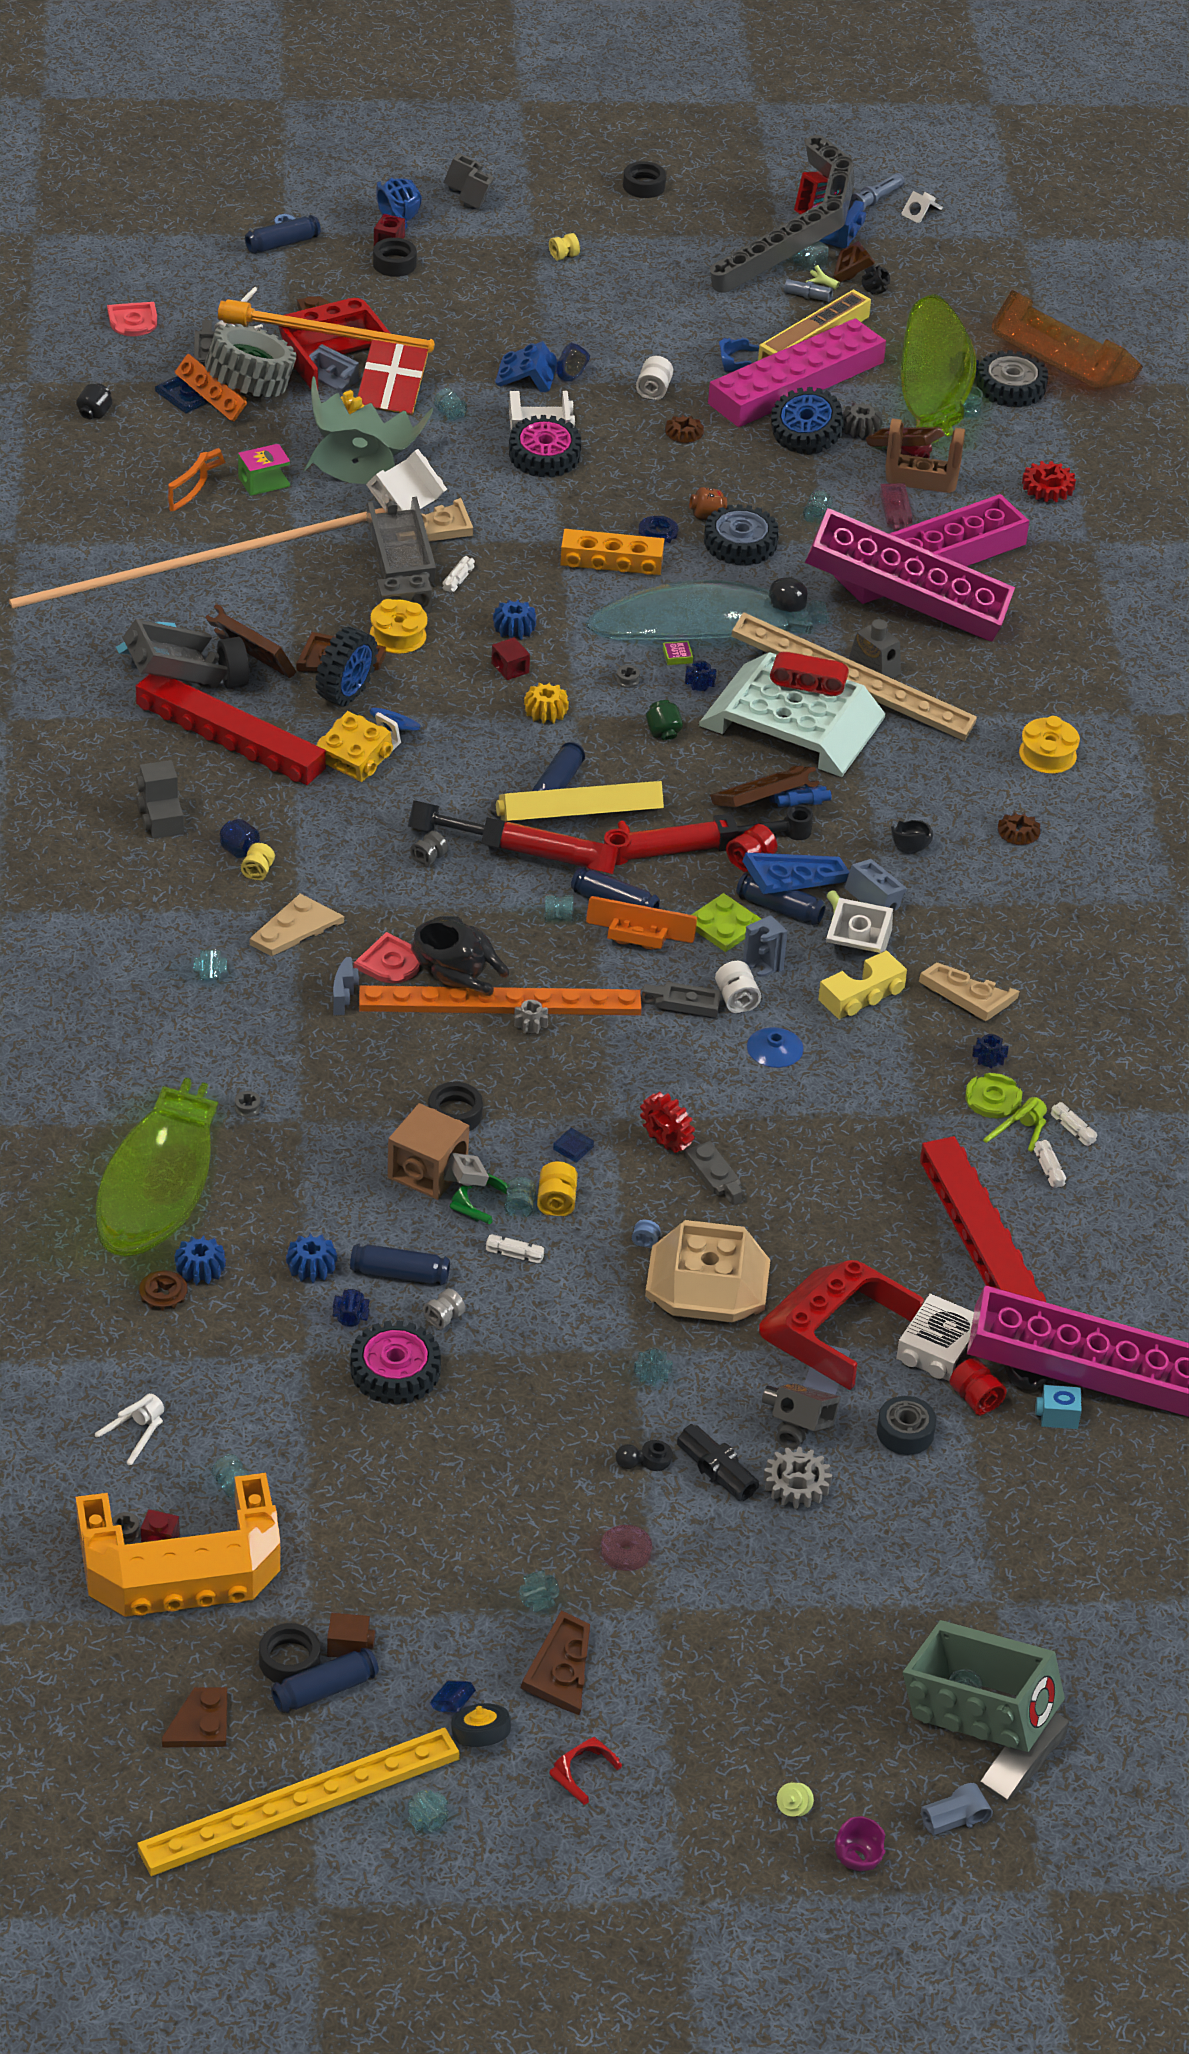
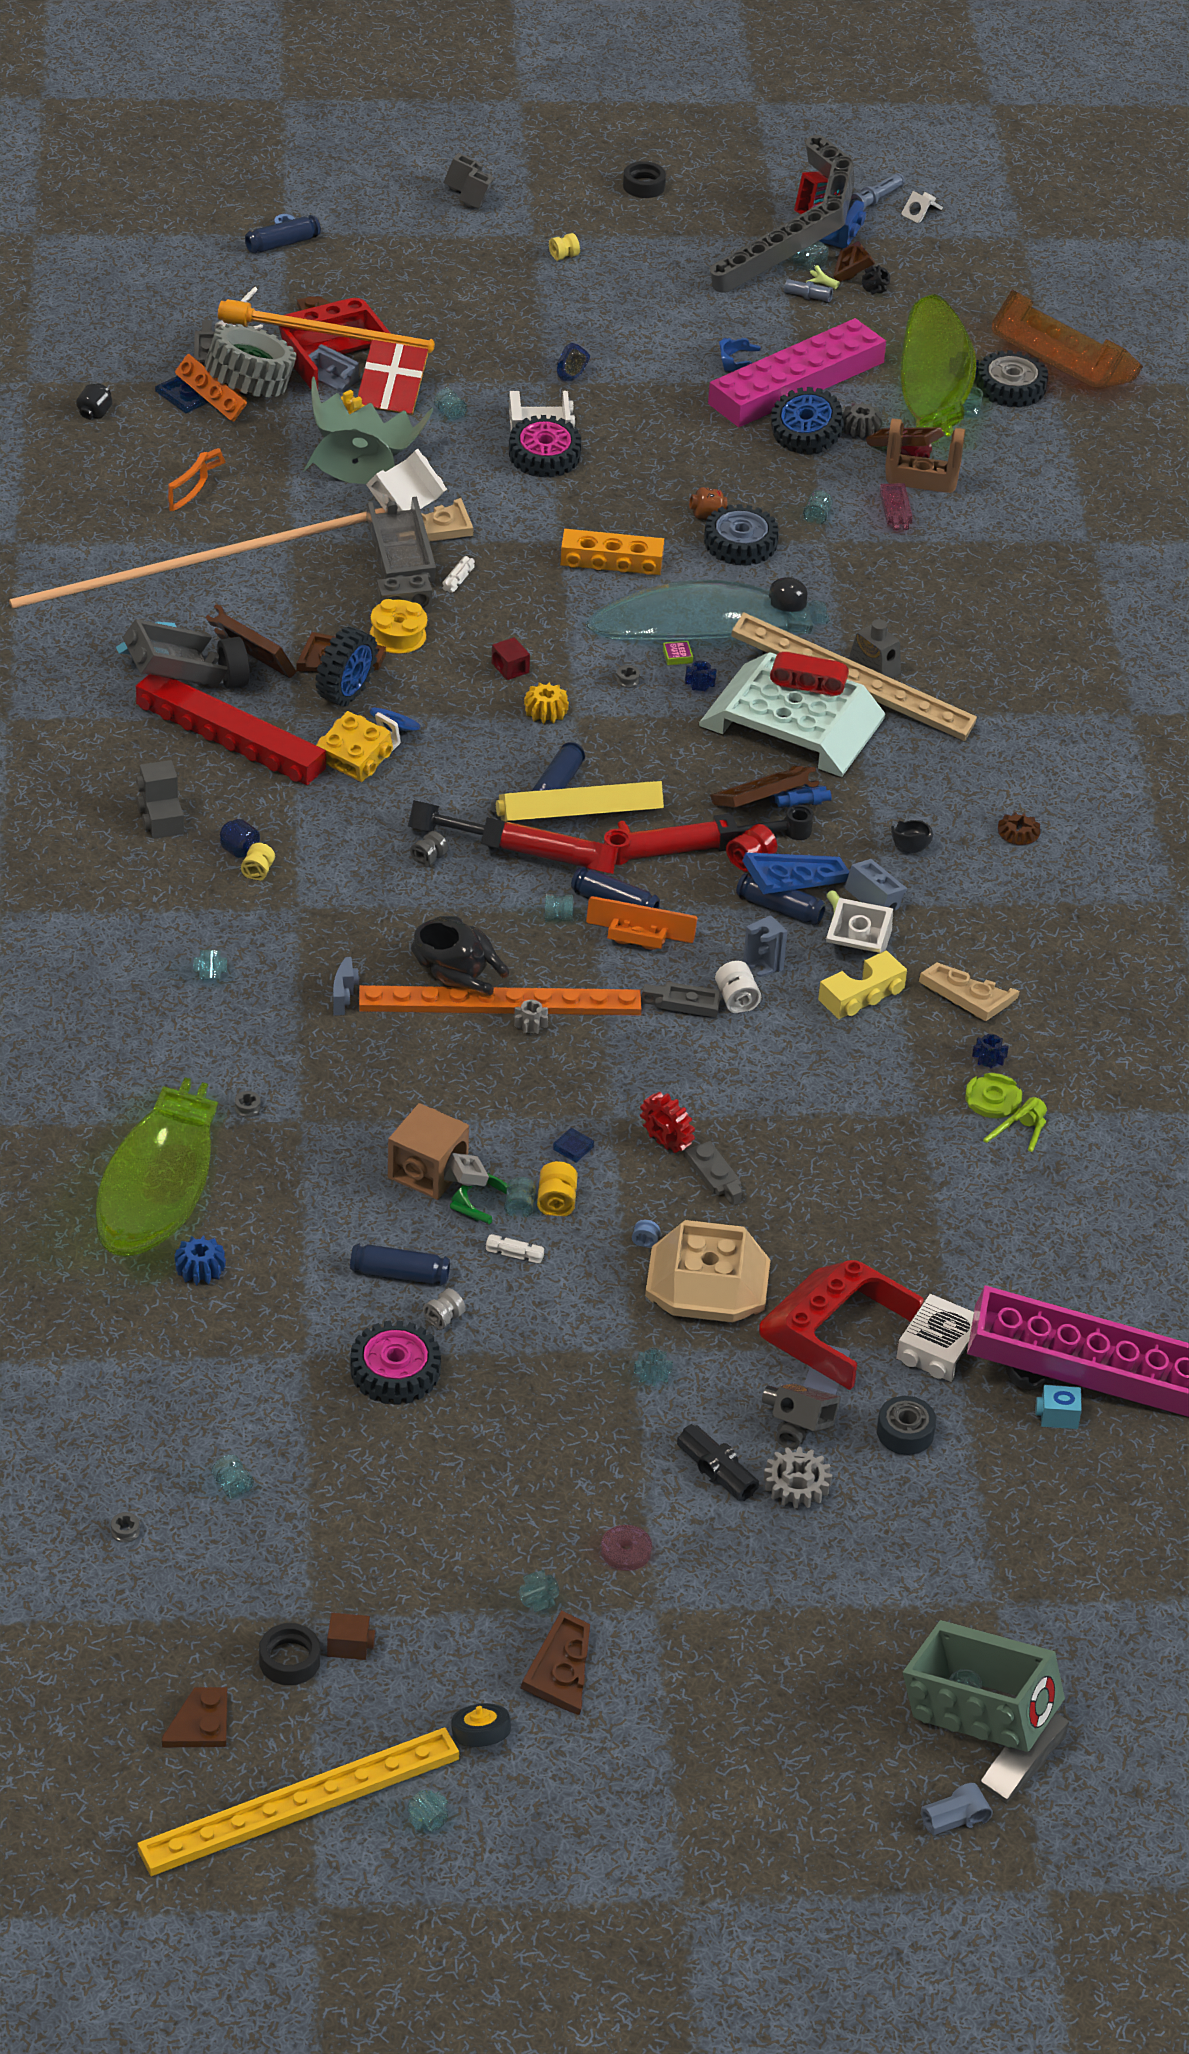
light orange wedge [76,1473,280,1617] -> none
white plant [95,1393,164,1465] -> none
coral tile [107,302,157,336] -> none
reddish brown gear [139,1270,188,1311] -> none
dark red brick [140,1509,180,1543] -> none
piece [238,444,290,496] -> none
tan wing [250,894,344,956] -> none
dark blue axle [271,1648,379,1713] -> none
blue gear [286,1233,337,1283] -> none
clear blue gear [332,1289,370,1327] -> none
coral tile [354,932,420,983] -> none
black tyre [373,238,417,277] -> none
dark red brick [374,214,405,246] -> none
blue piece [376,178,422,229] -> none
black tyre [428,1081,483,1131] -> none
clear blue tile [430,1681,476,1712] -> none
blue gear [493,599,536,640] -> none
blue bracket [495,341,557,392] -> none
red helmet [549,1737,622,1805] -> none
black plate [615,1440,673,1471] -> none
white wheel [636,356,673,400] -> none
clear blue gear [638,516,678,543] -> none
dark green head [646,700,683,741] -> none
reddish brown gear [665,415,704,443] -> none
lime plate [691,893,761,952] -> none
blue dish [747,1027,803,1068] -> none
brick [758,289,871,360] -> none
yellowish green wheel [777,1783,814,1817] -> none
dark pink brick [805,508,1015,642] -> none
dark pink brick [834,494,1029,604] -> none
magenta hair [834,1816,886,1872] -> none
red brick [920,1136,1046,1302] -> none
red wheel [949,1358,1007,1416] -> none
yellow wheel [1019,716,1080,773] -> none
red gear [1022,461,1076,502] -> none
white axle [1034,1140,1066,1188] -> none
white axle [1051,1102,1097,1146] -> none

